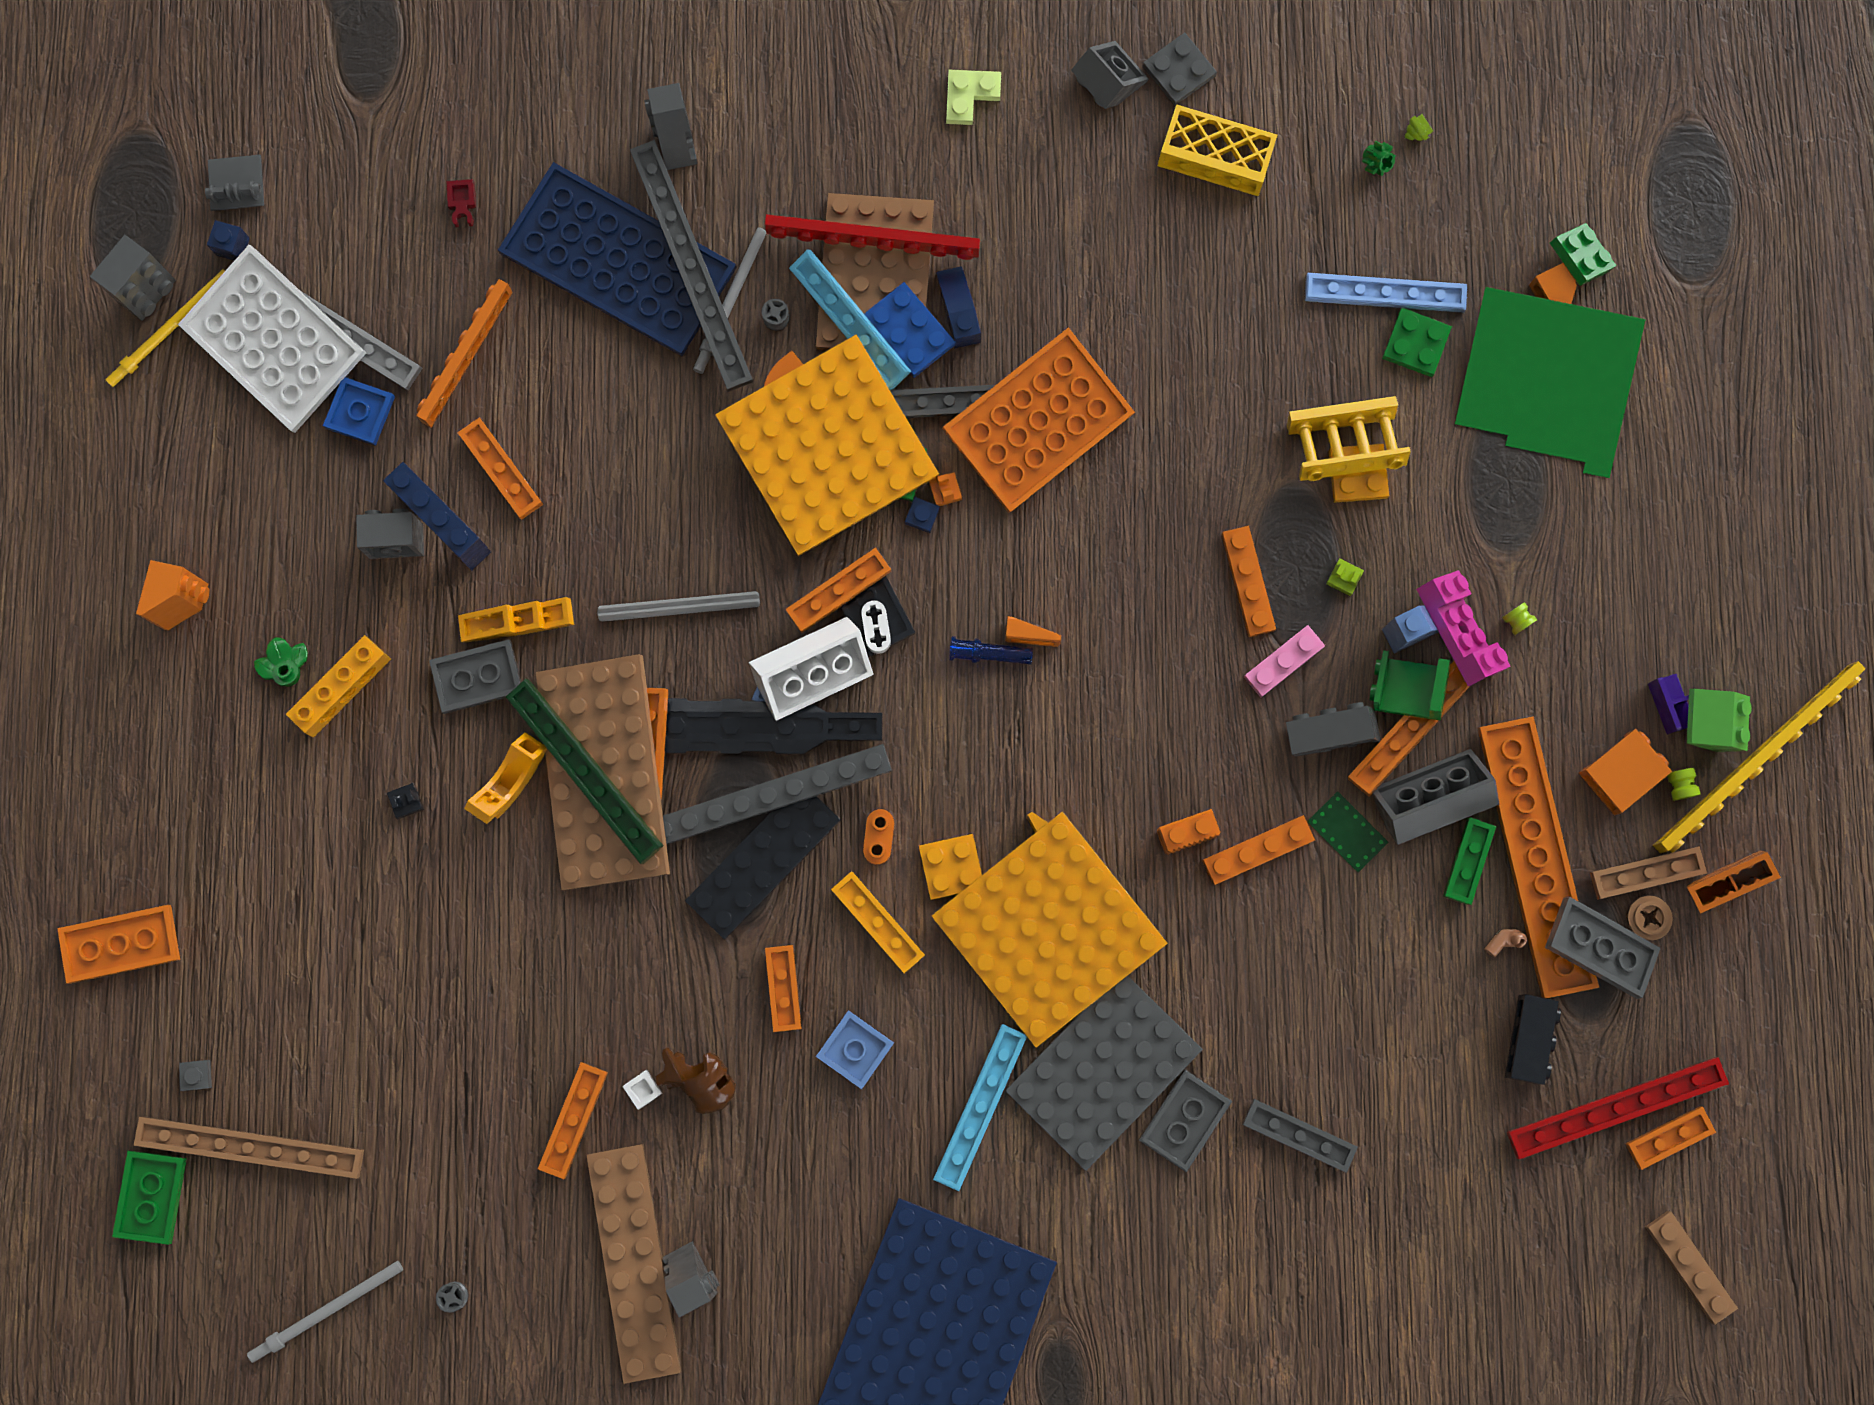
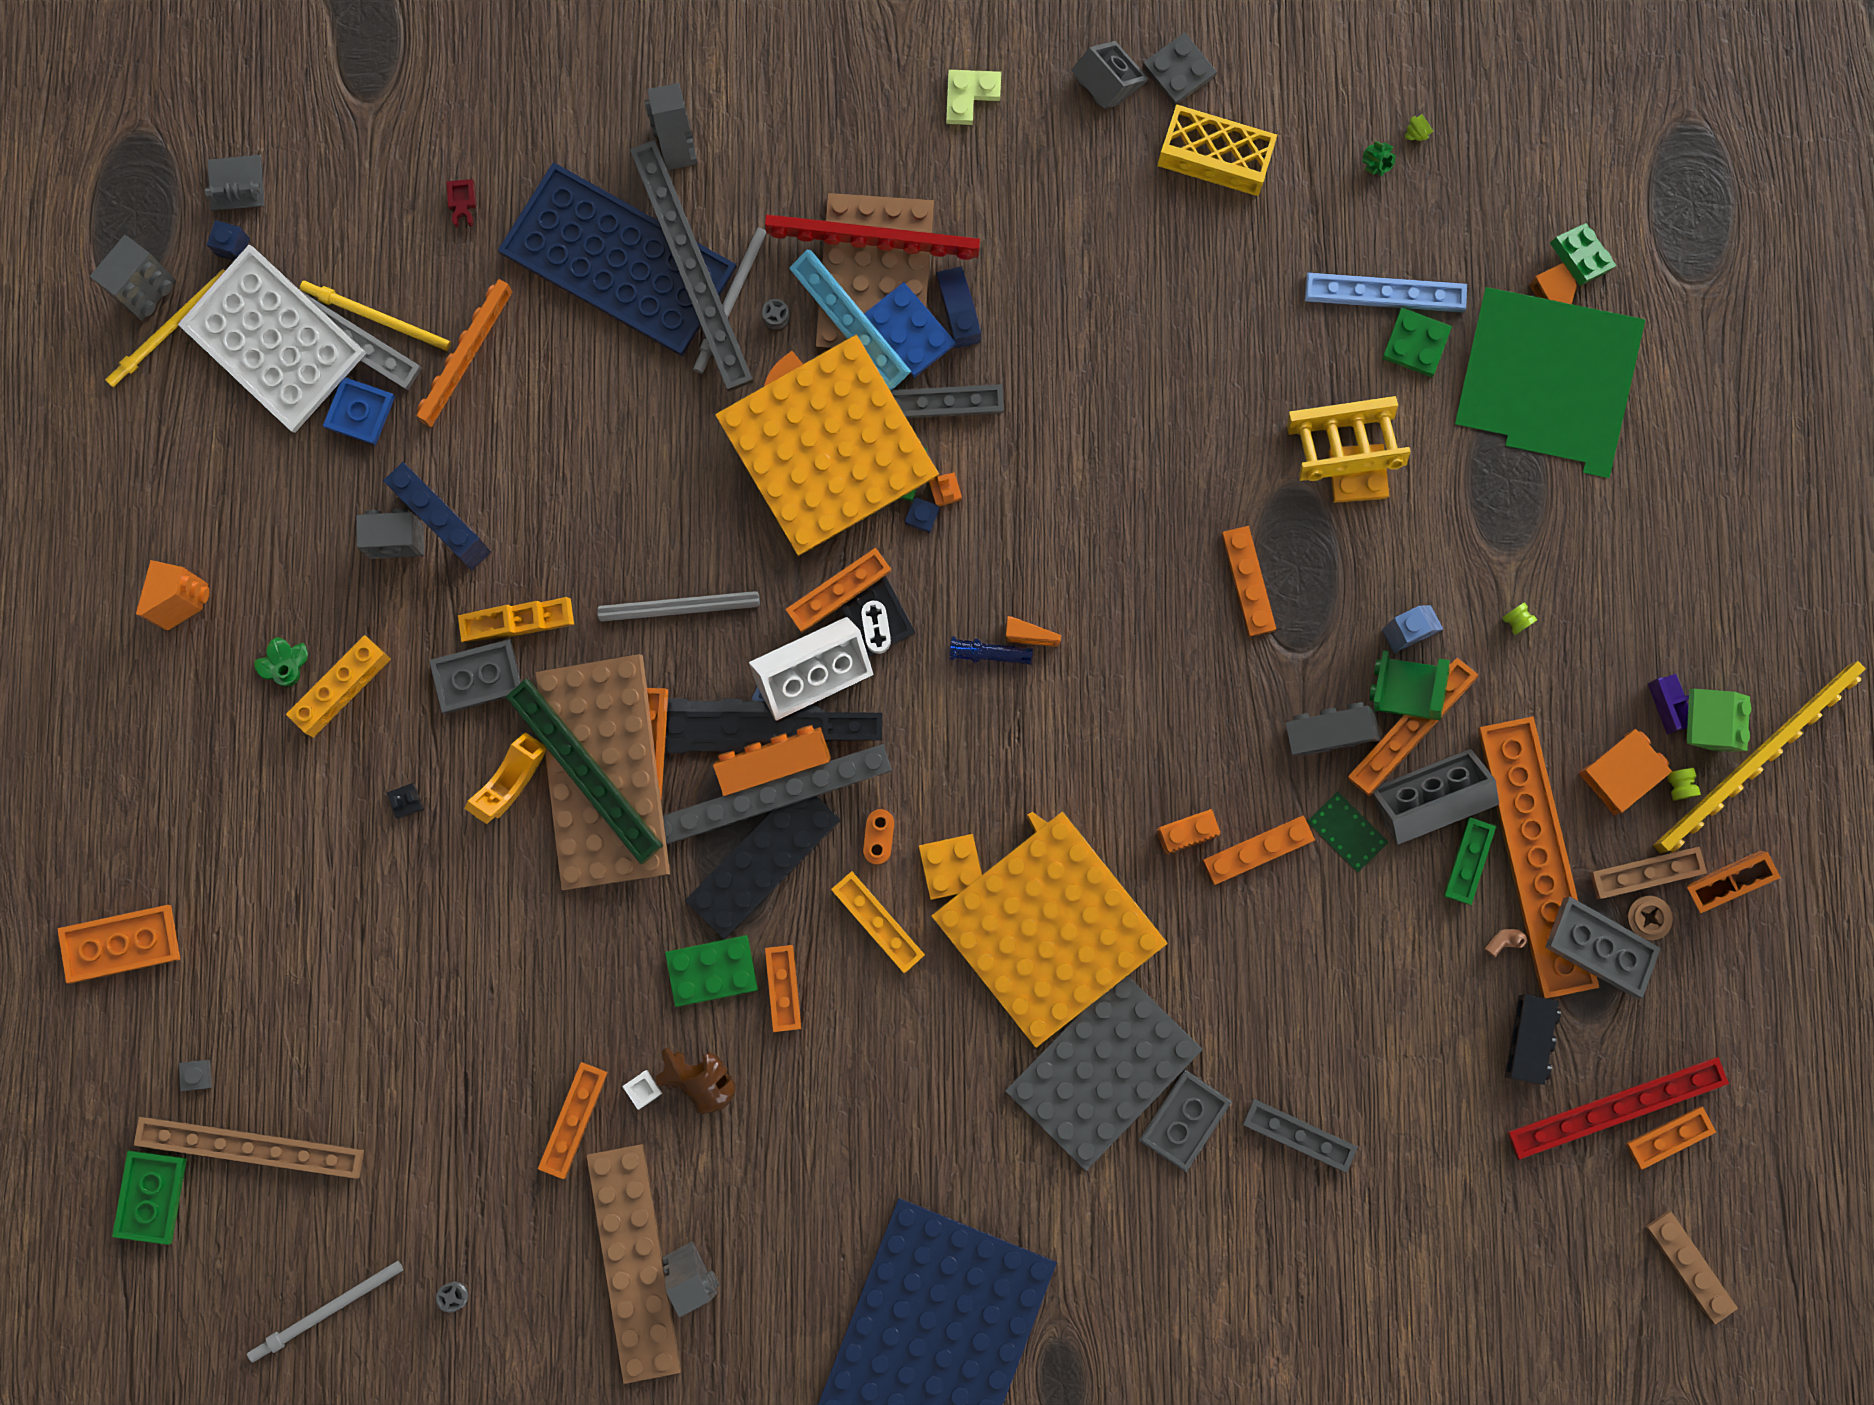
orange plate [458,417,543,520] -> none
medium blue plate [816,1010,894,1089] -> none
medium azure tile [933,1024,1027,1191] -> none
orange plate [942,327,1135,513] -> none
bright pink plate [1244,625,1325,698] -> none
lime tile [1326,558,1364,596] -> none
dark pink piece [1416,570,1511,687] -> none
none -> yellow bar [300,281,451,351]
none -> green plate [665,935,758,1007]
none -> orange brick [713,725,831,796]

